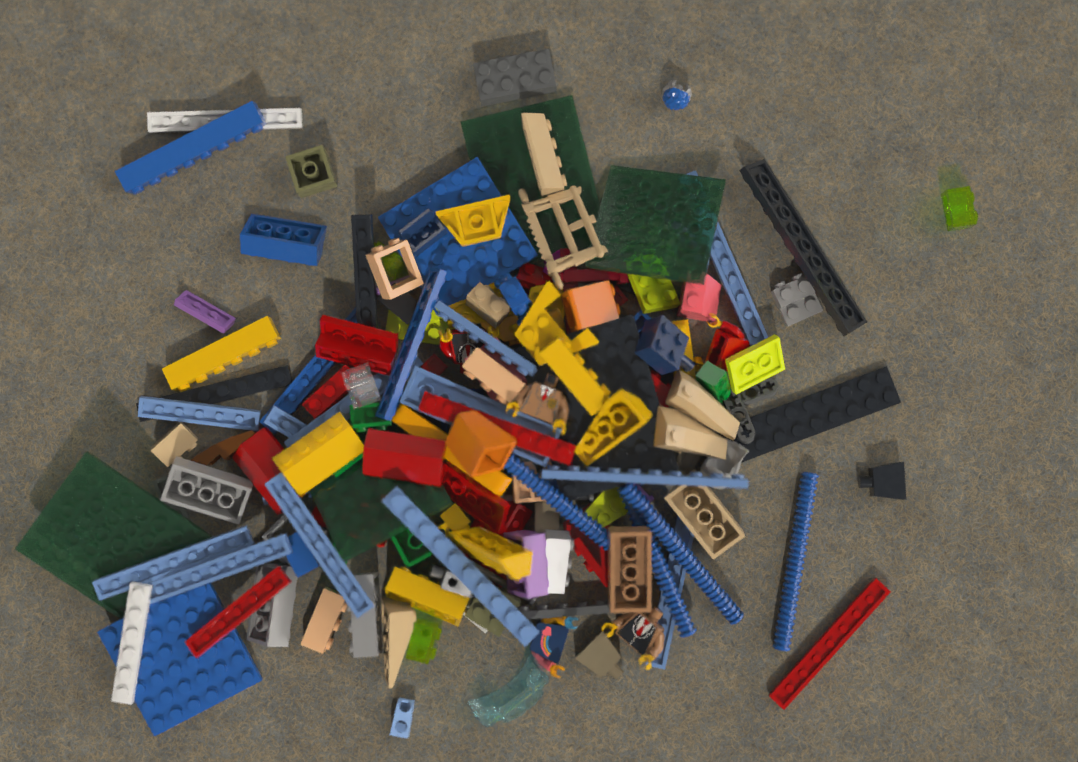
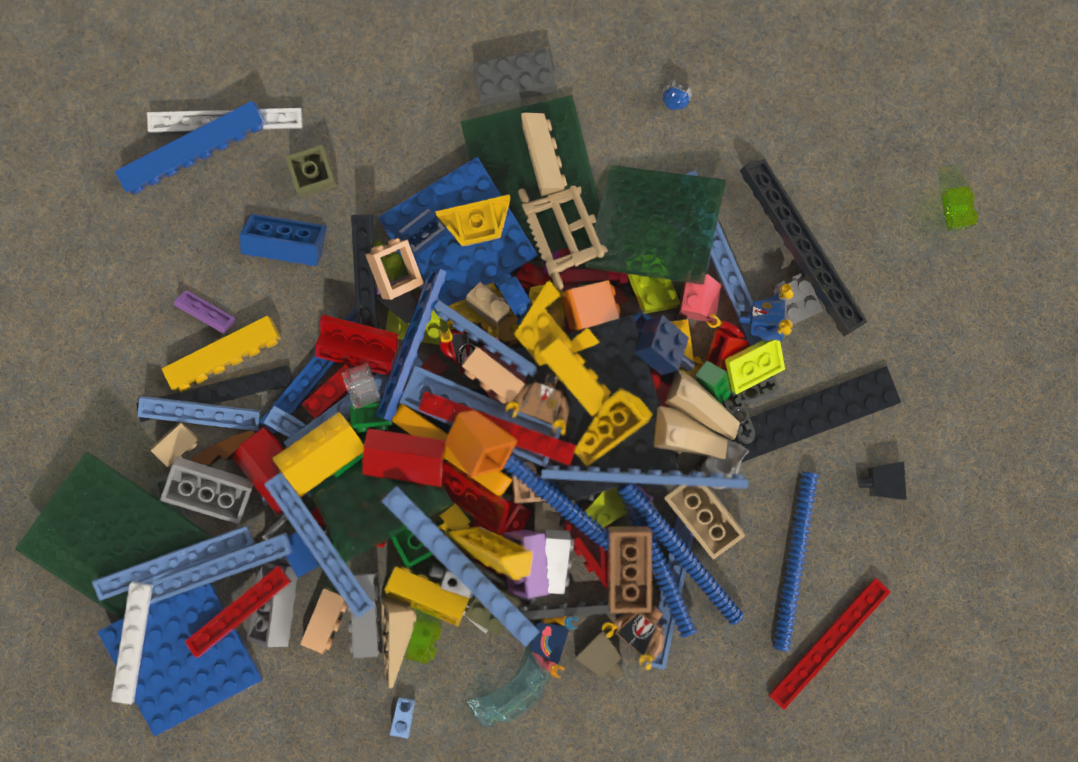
none -> blue torso [739,283,793,341]

